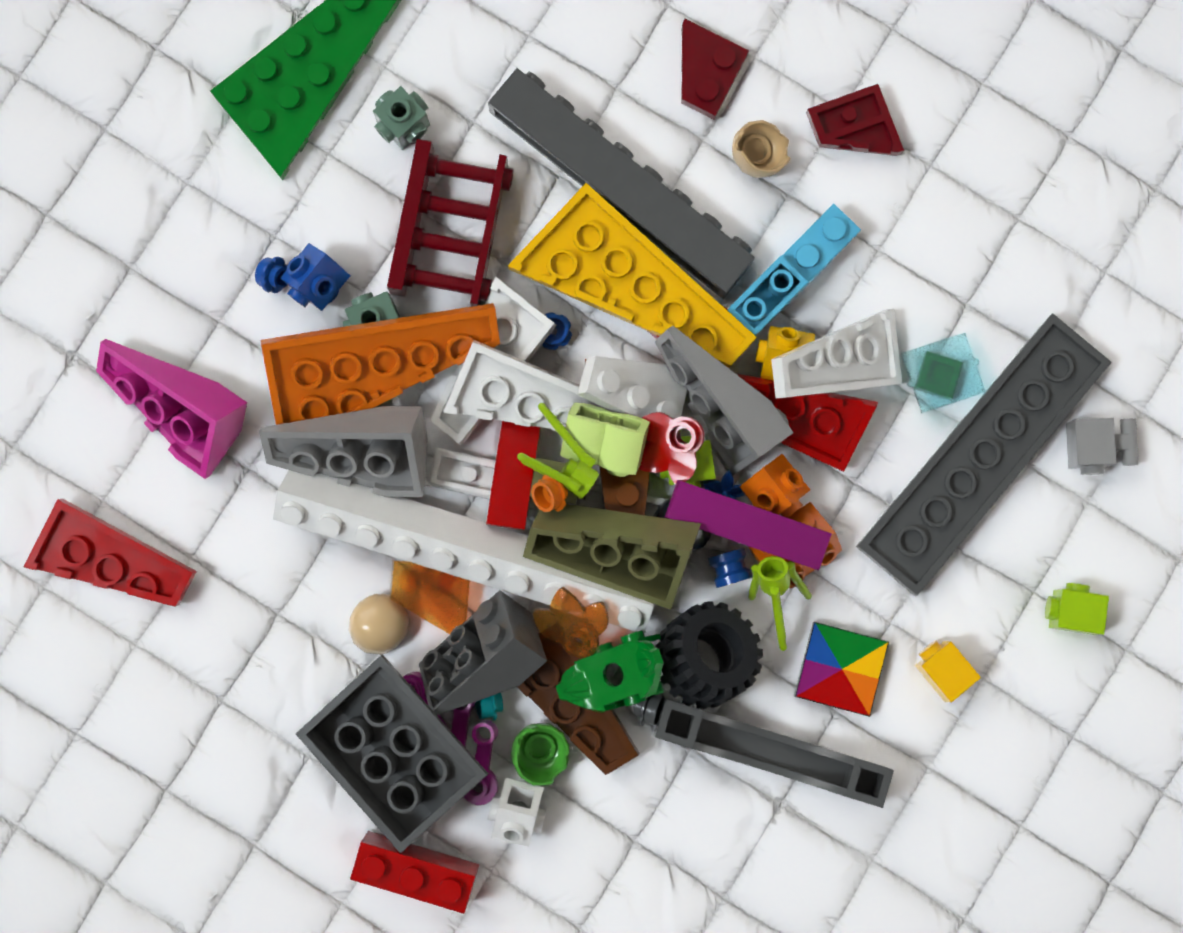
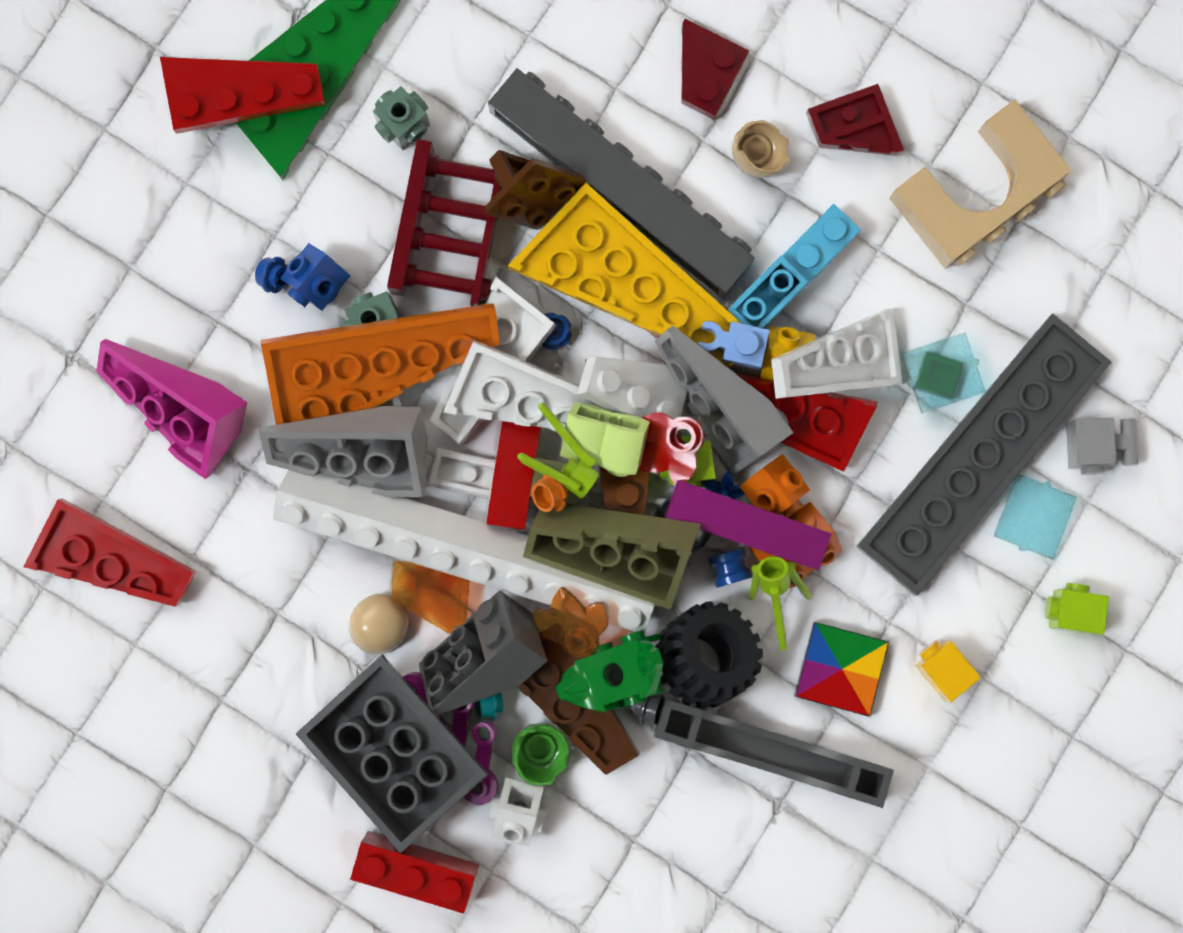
none -> red wing [160,57,326,134]
none -> reddish brown bracket [484,150,586,230]
none -> light blue plate [698,321,769,370]
none -> tan arch [889,99,1072,269]
none -> clear light blue piece [993,474,1077,559]

